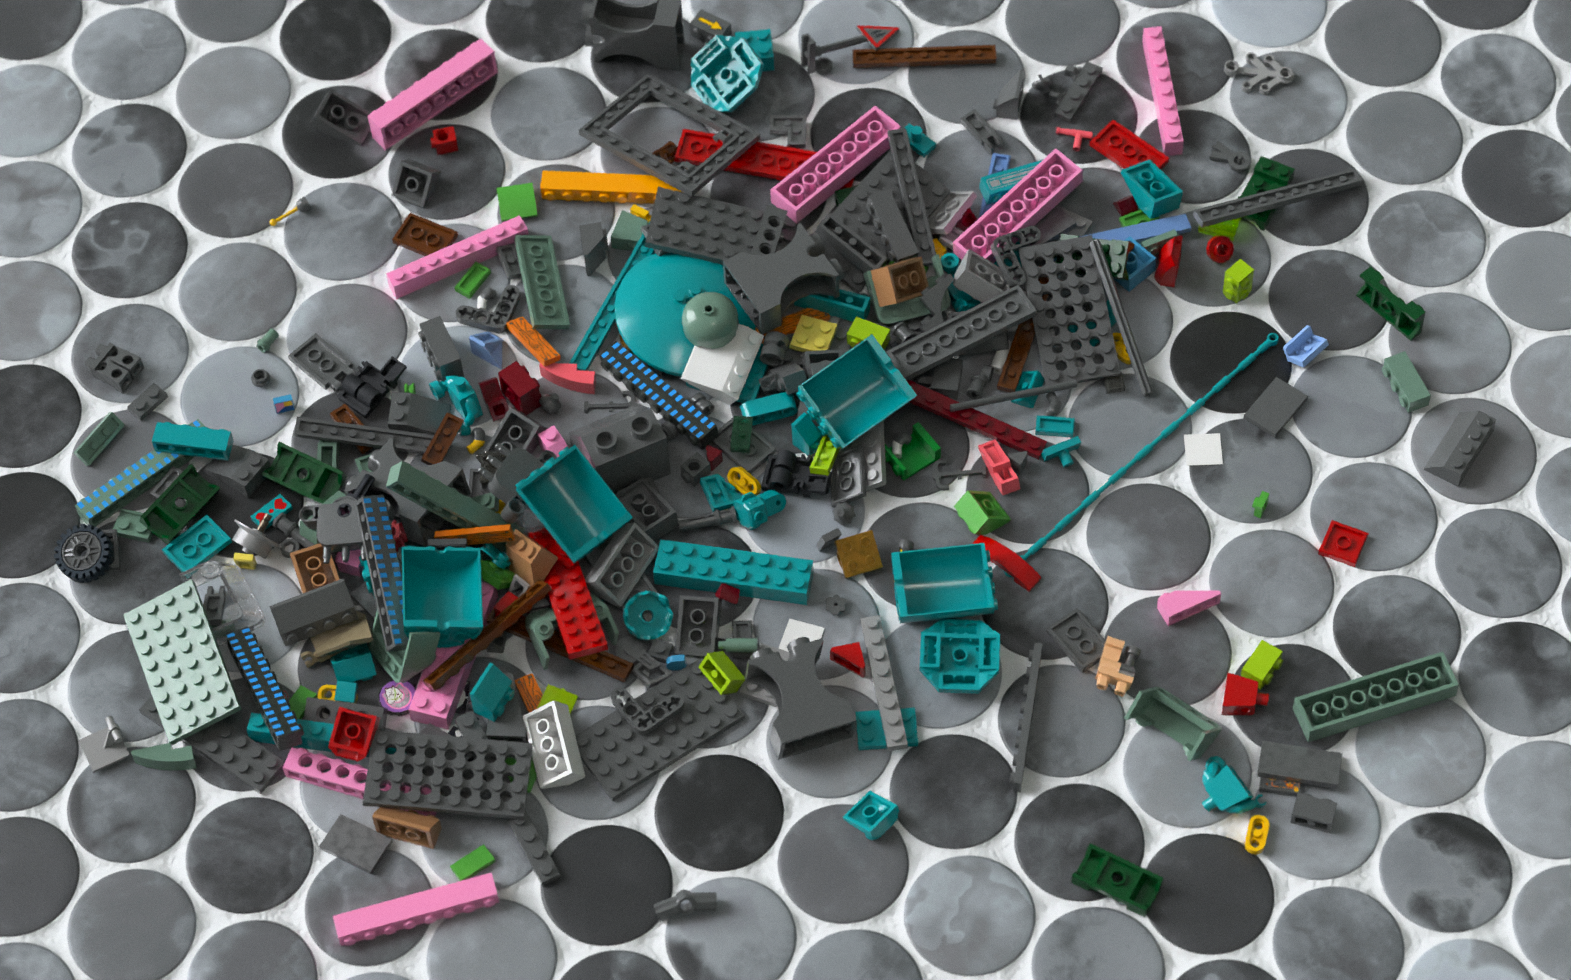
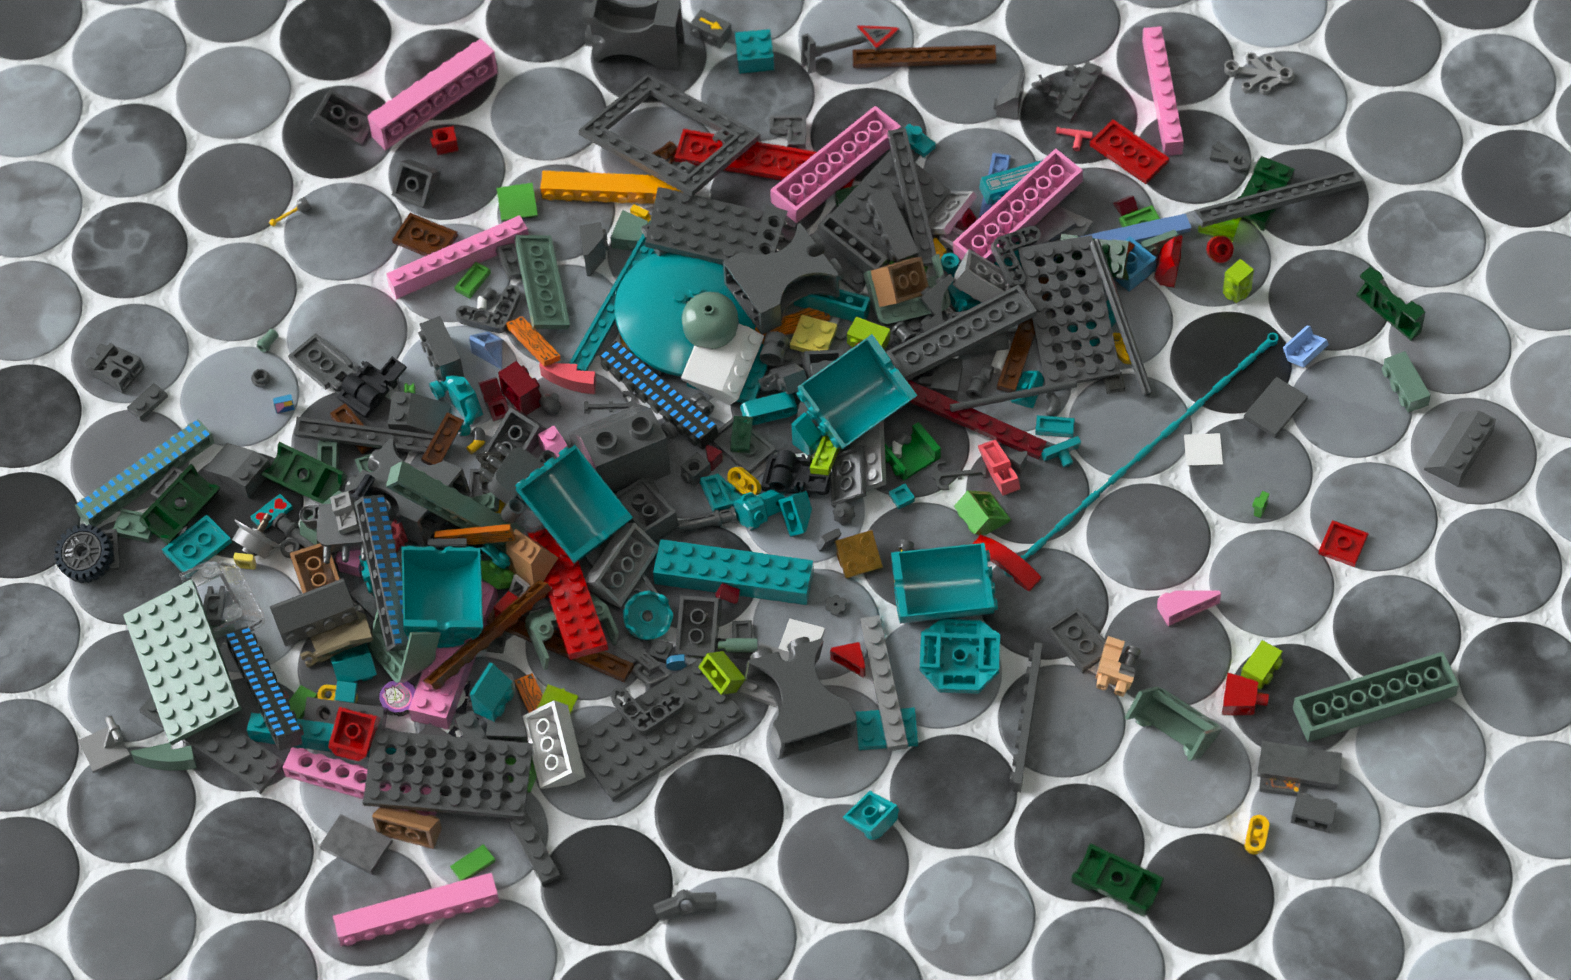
sand green plate [74,412,125,466] -> none
teal brick [152,422,234,460] -> none
teal piece [691,35,764,113] -> none
dark grey hinge [960,109,1004,154] -> none
teal slope [1121,160,1183,219] -> none
teal torso [1202,756,1266,814] -> none
none -> light grey slope [330,491,360,535]
none -> teal slope [778,491,812,537]
none -> teal plate [889,483,915,510]

